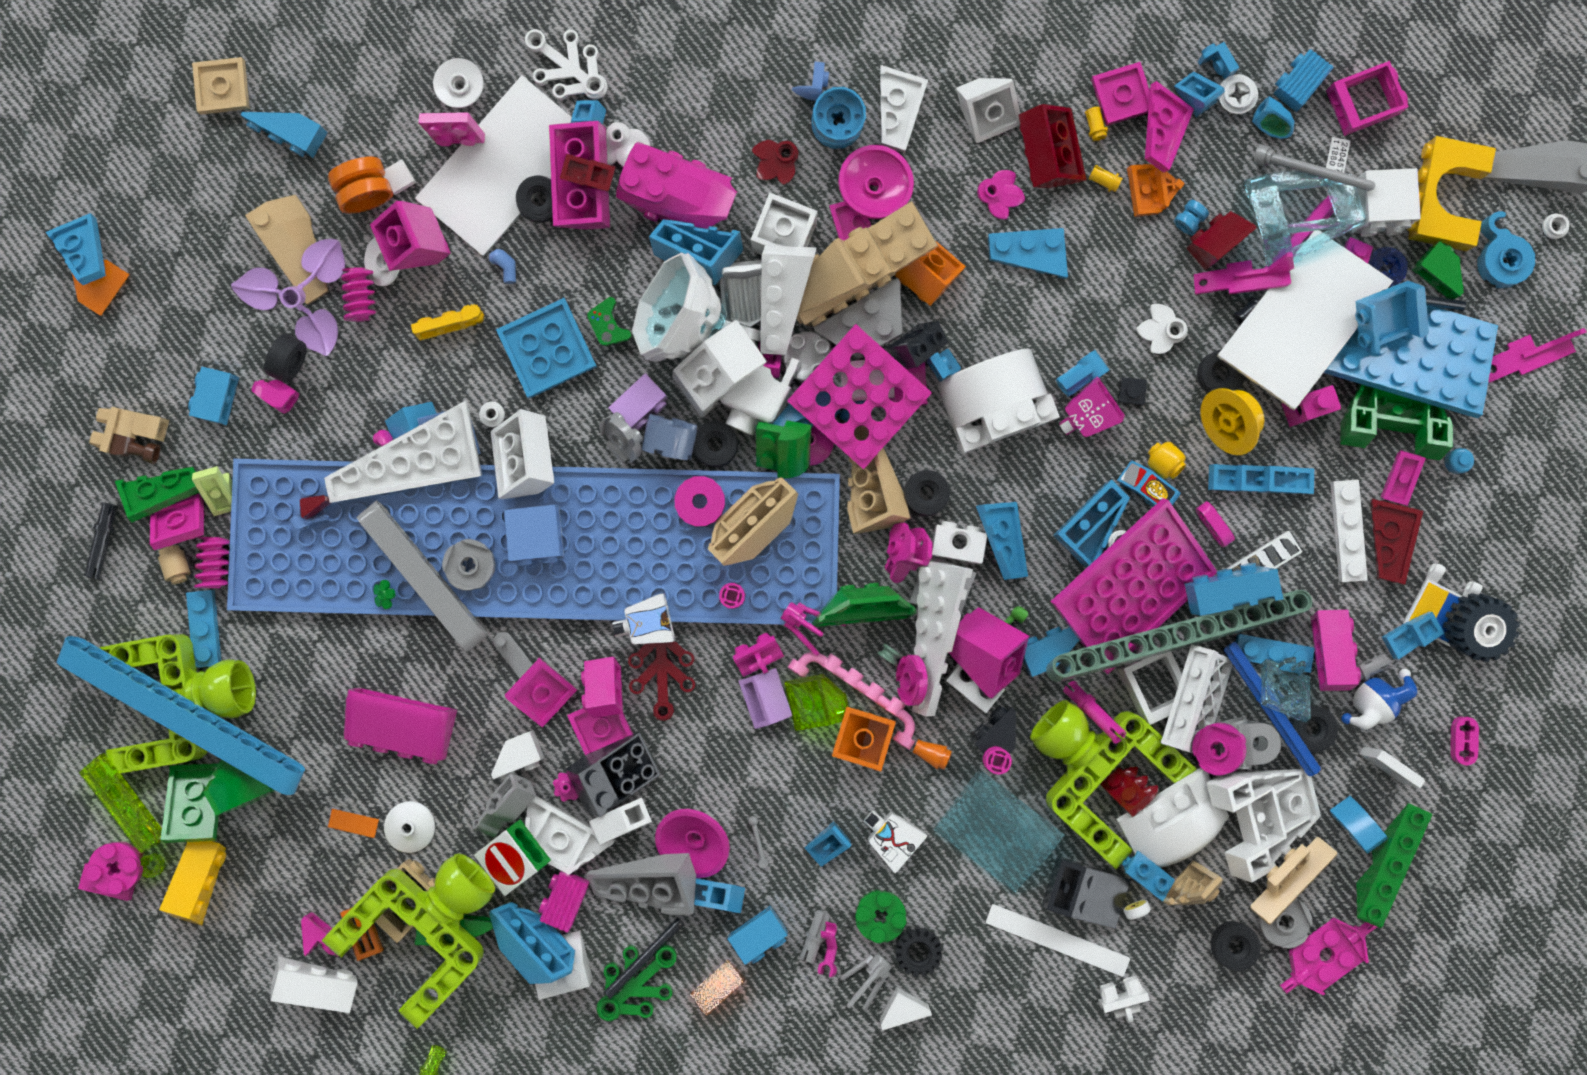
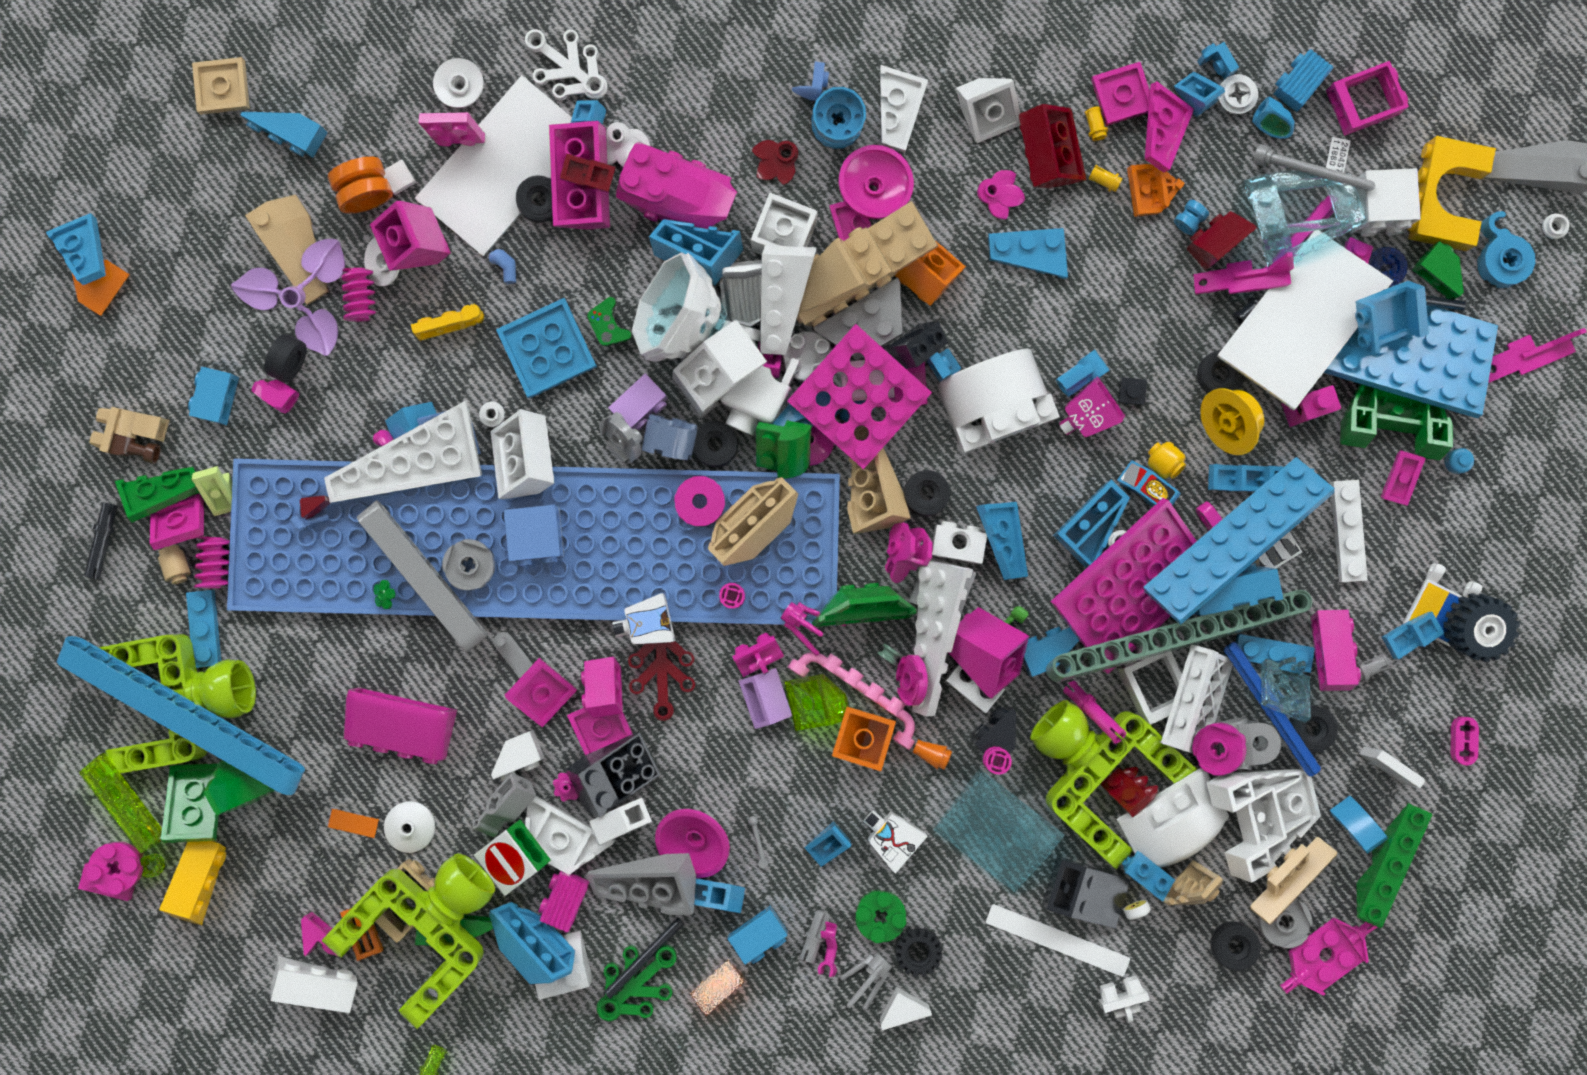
white plate [1136,304,1188,354] -> none
piece [1341,669,1418,730] -> none
dark red wing [1370,499,1424,585] -> none
none -> dark azure plate [1143,457,1335,625]

